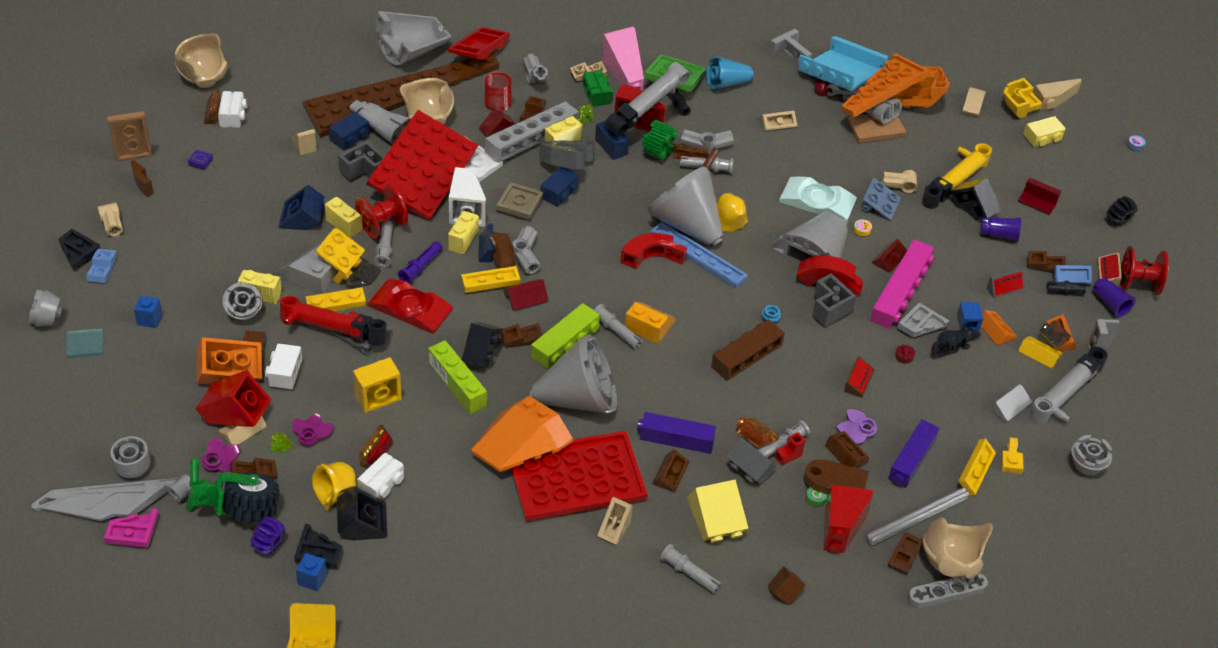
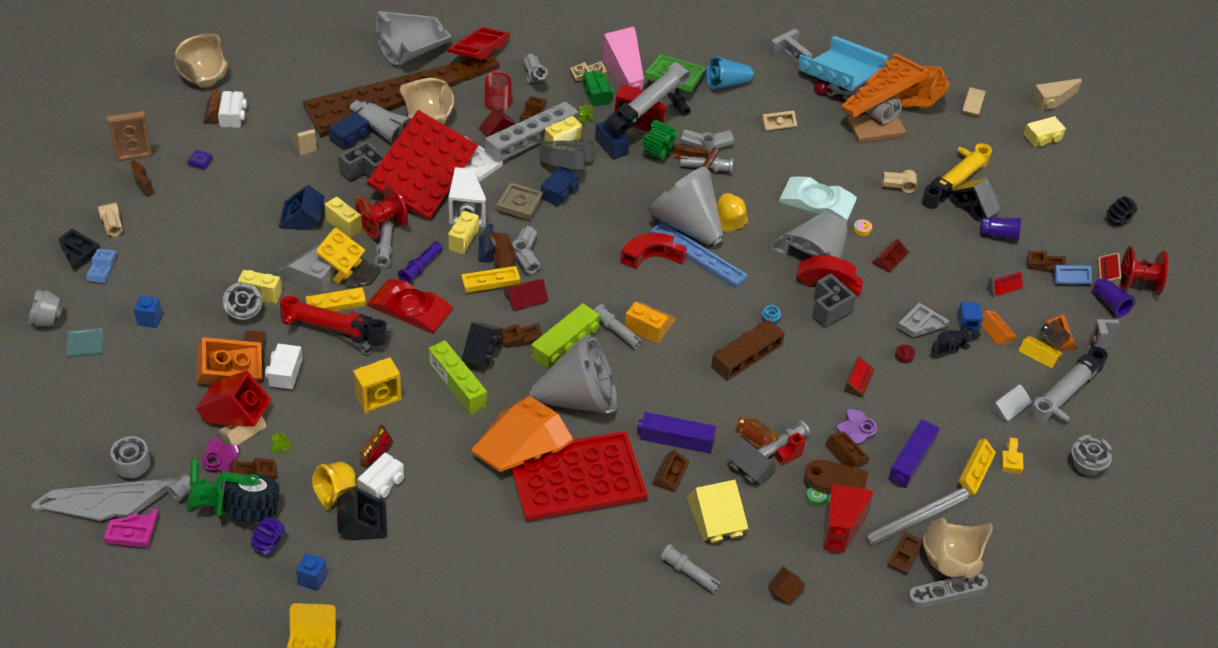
magenta plate [292,413,334,446] -> none
black wing [294,524,343,569] -> none
tan slope [597,497,633,545] -> none
sand blue hinge [861,177,901,221] -> none
dark pink brick [870,239,935,329] -> none
yellow brick [1004,78,1042,118] -> none
dark red panel [1018,177,1062,215] -> none
black pin [1046,280,1086,295] -> none
medium blue tile [1127,135,1146,151] -> none

